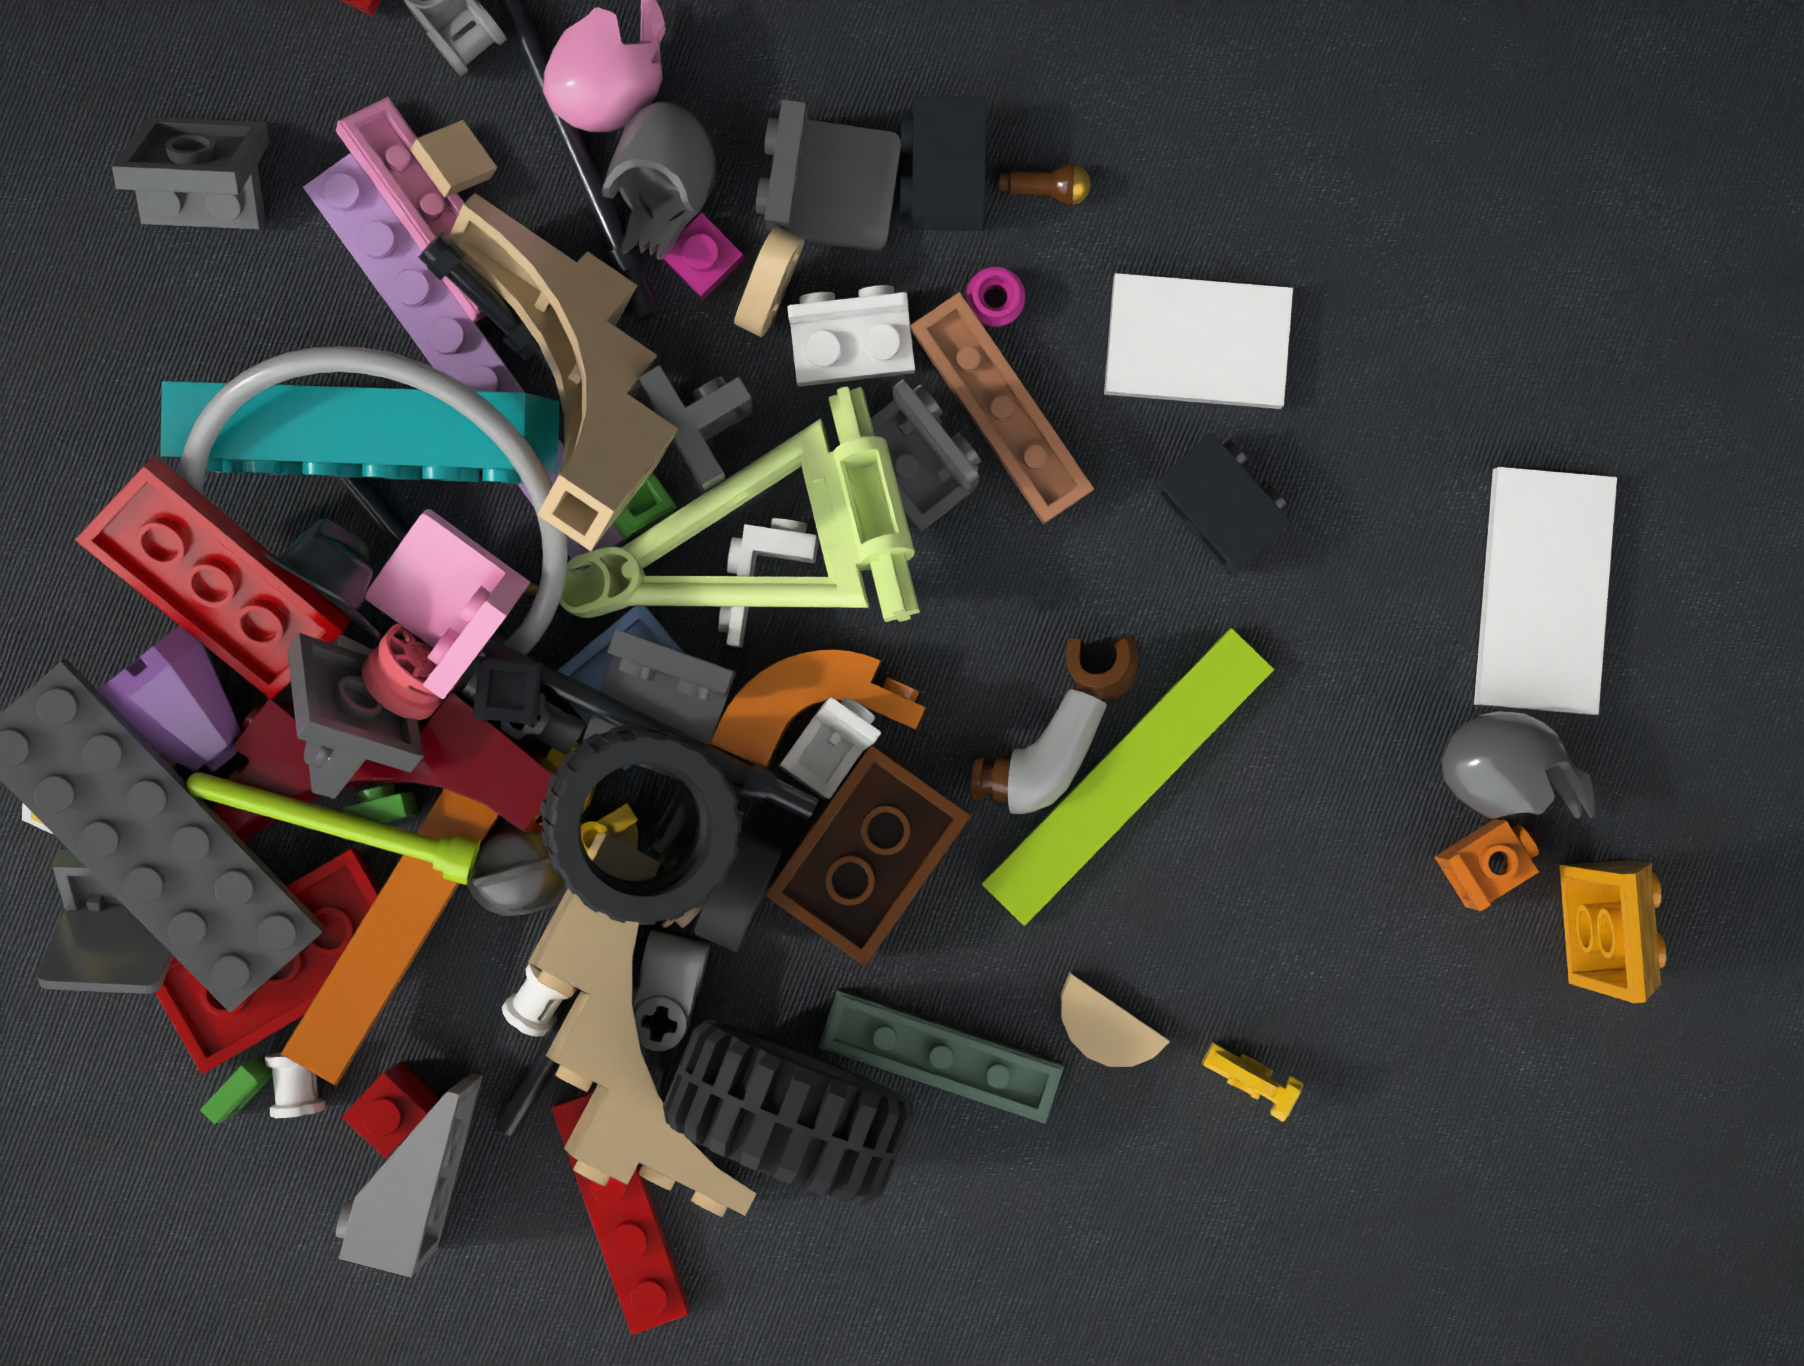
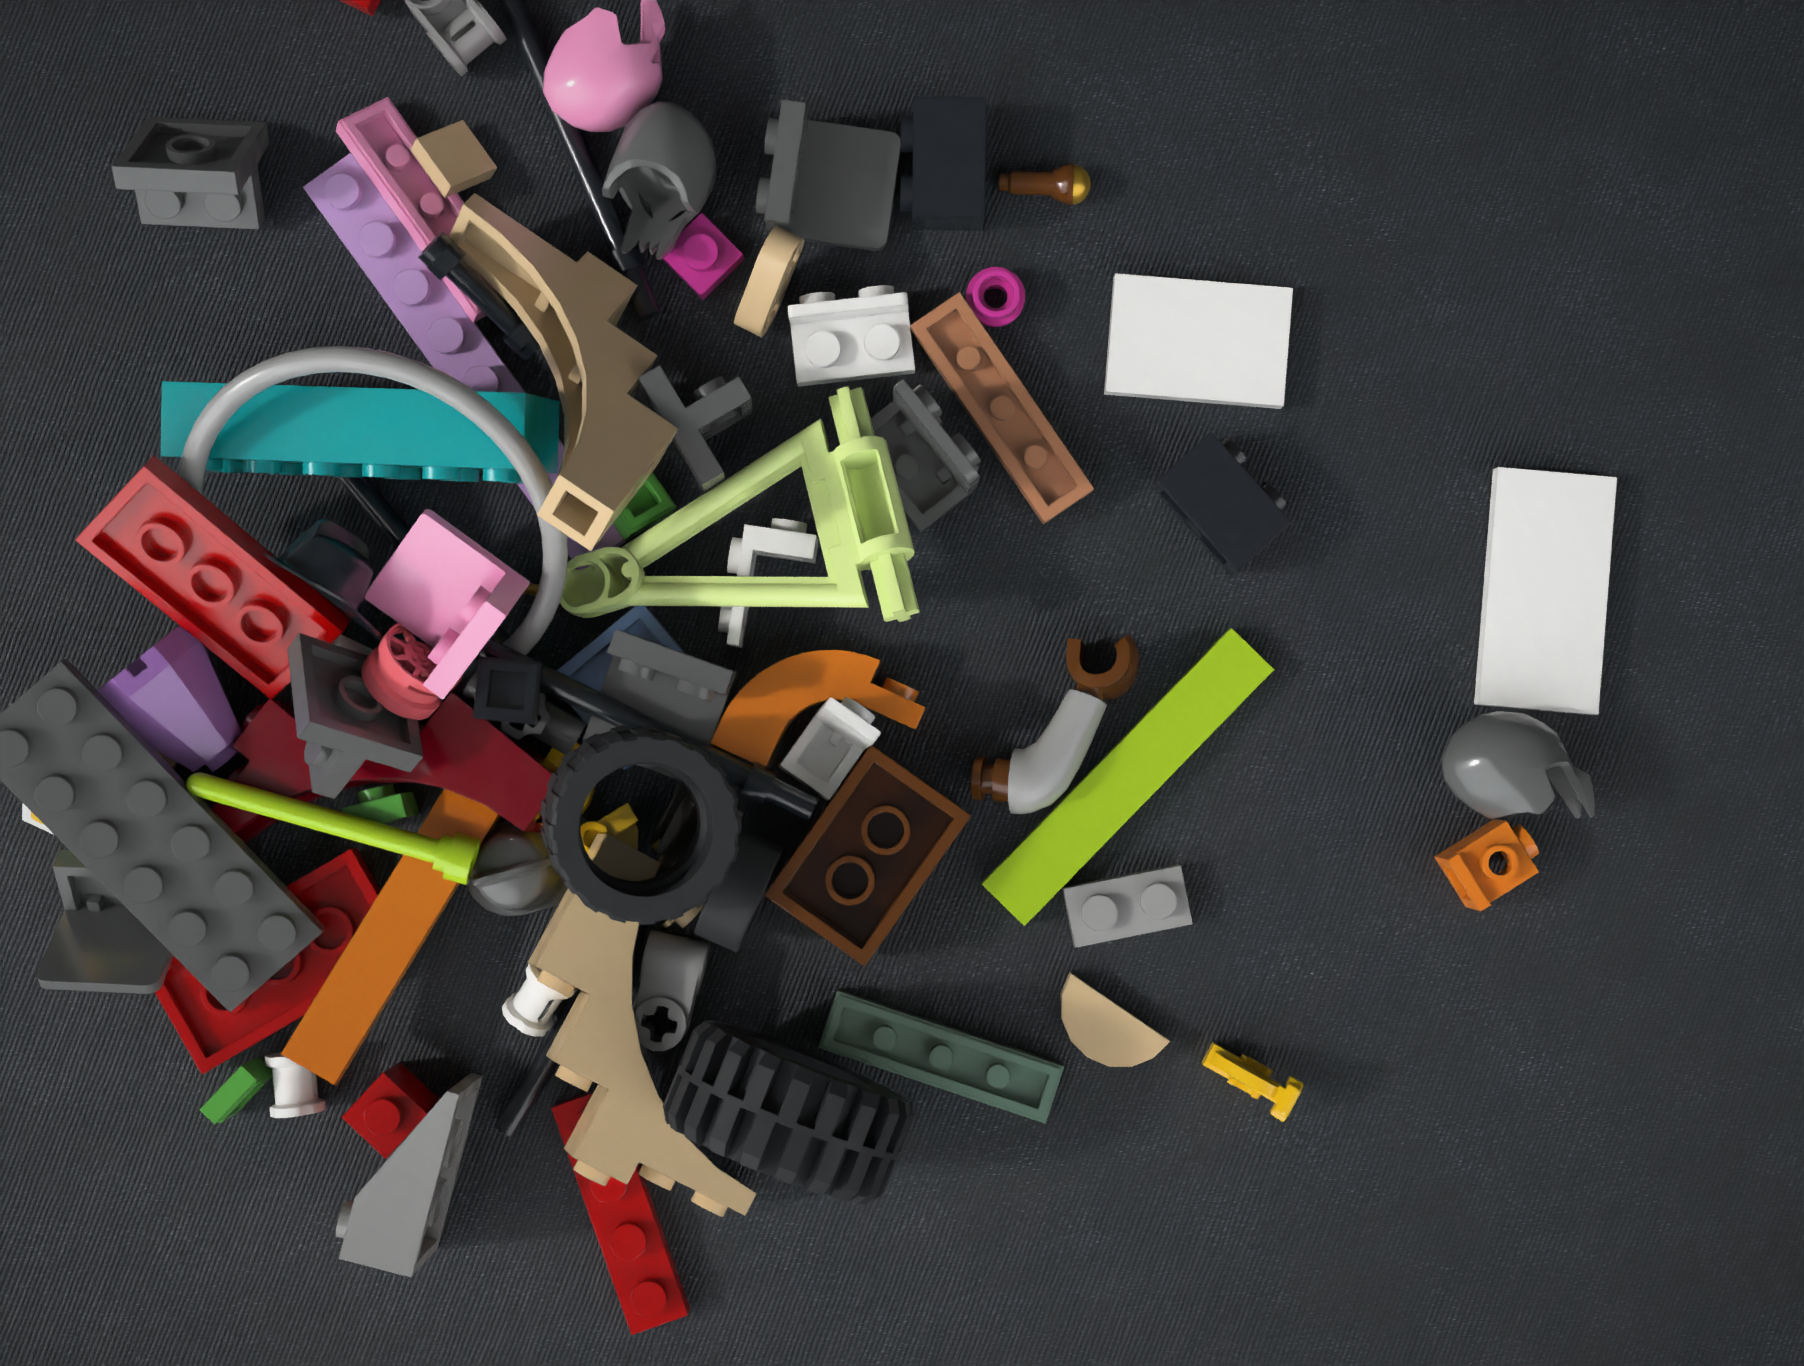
light orange slope [1559,860,1666,1003] -> none
none -> light grey plate [1062,864,1193,948]

